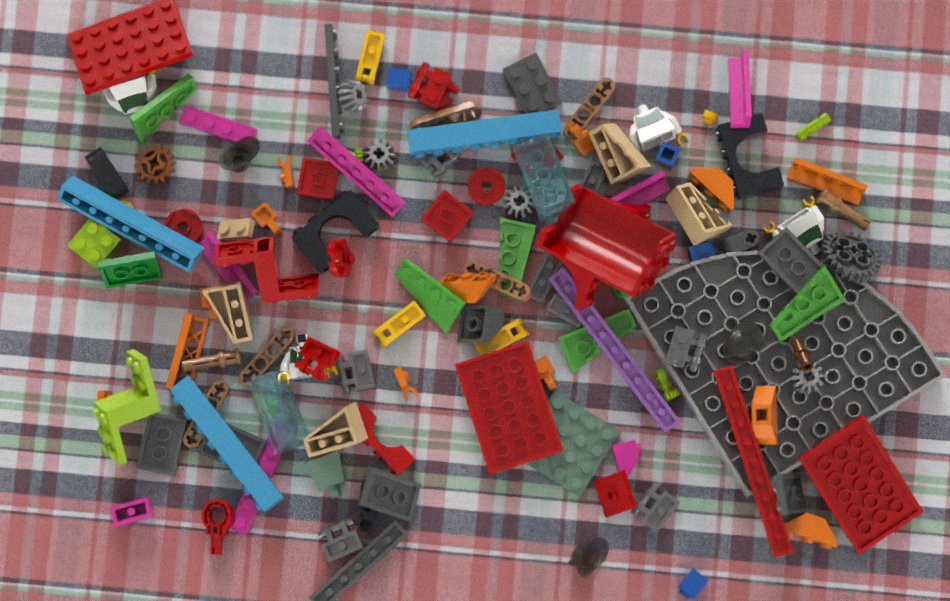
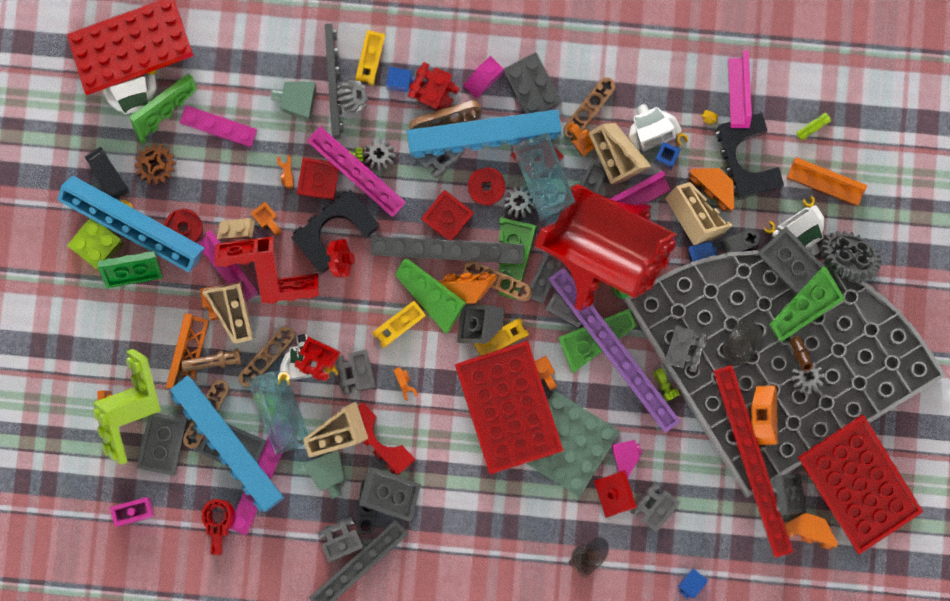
clear smoke piece [218,136,260,173] -> none
medium nougat pin [815,188,872,231] -> none
none -> sand green torso [271,82,317,121]
none -> dark grey plate [371,235,524,264]
none -> dark pink slope [463,56,504,100]

